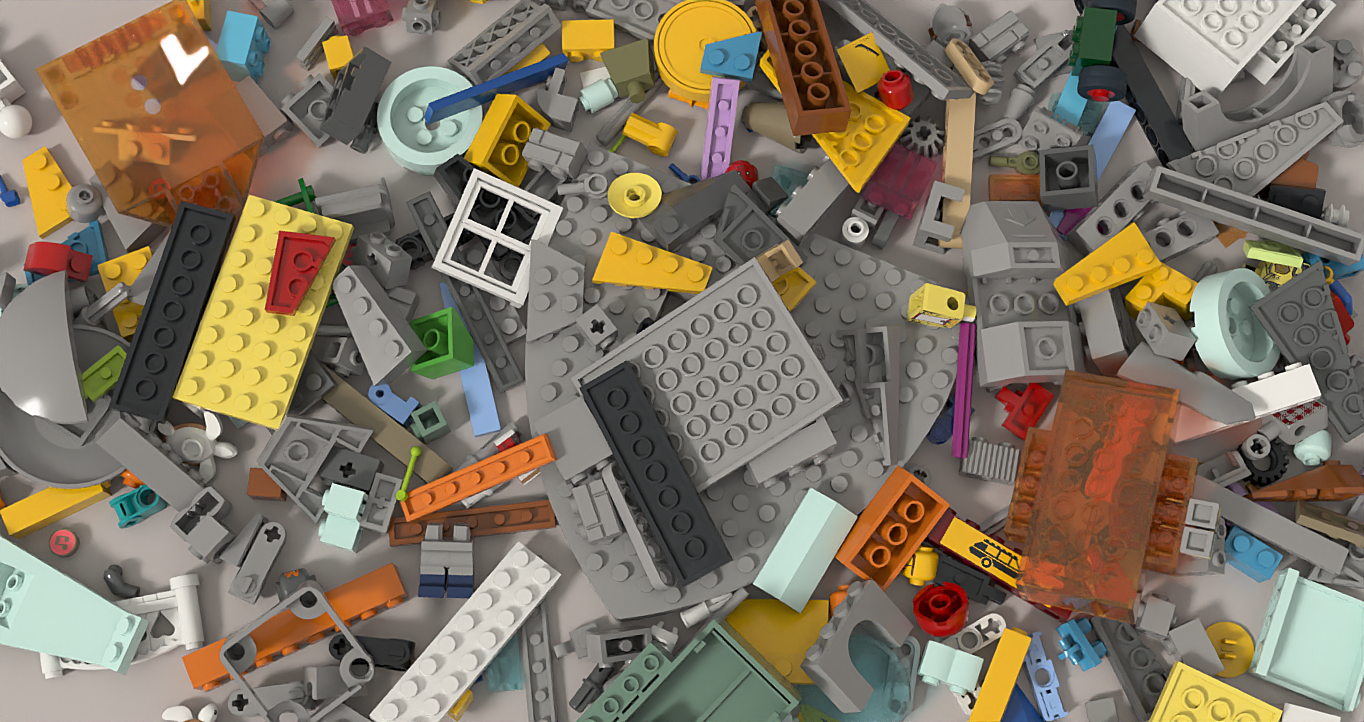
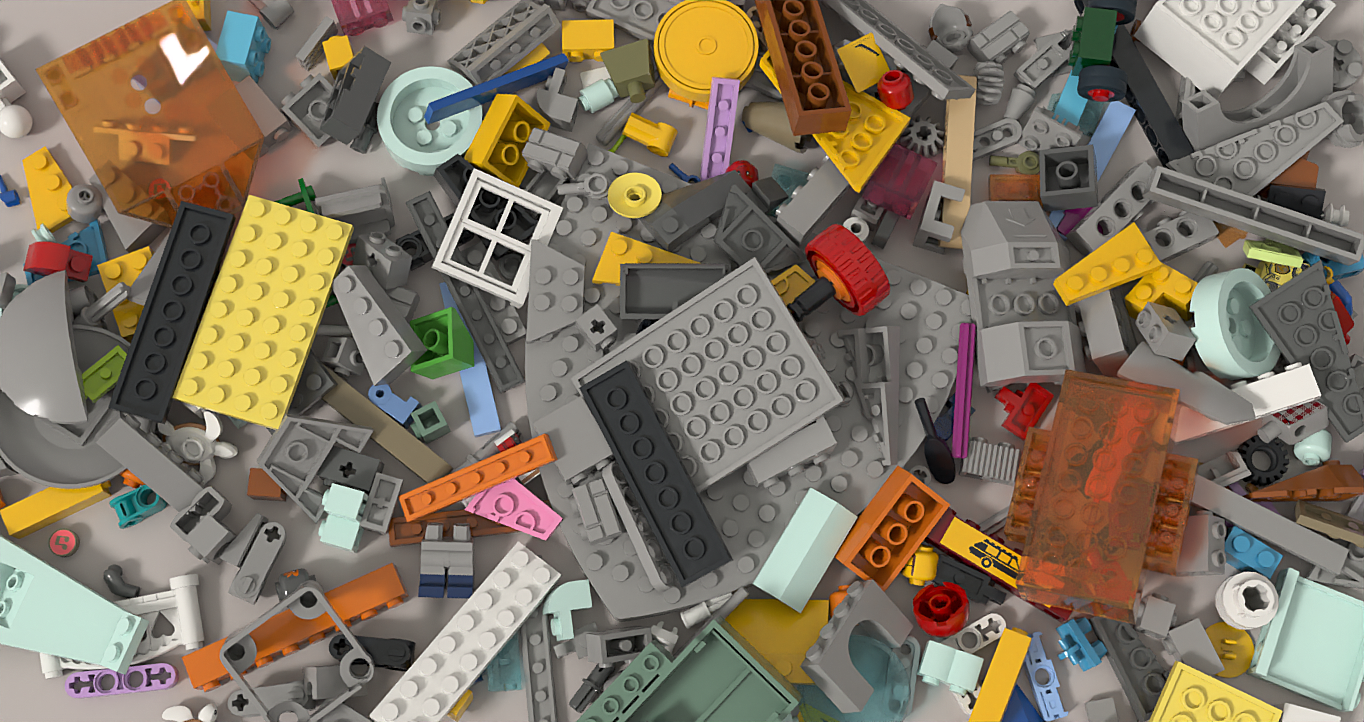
red wing [265,230,336,316] -> none
lime hinge [396,446,421,502] -> none
dark azure wing [700,32,762,83] -> none
tan brick [755,239,803,282] -> none
light yellow torso [906,283,976,328] -> none
tan beam [944,38,994,95] -> none
light grey hips [1179,498,1222,561] -> none
light grey bush [1242,434,1271,461] -> none
none -> light aqua bush [31,223,57,243]
none -> lavender beam [65,663,179,699]
none -> bright pink wing [464,478,563,541]
none -> light aqua brick [542,579,592,641]
none -> dark grey container [620,263,731,319]
none -> red wheel [787,224,891,322]
none -> black piece [914,398,956,484]
none -> white piece [1215,572,1279,630]

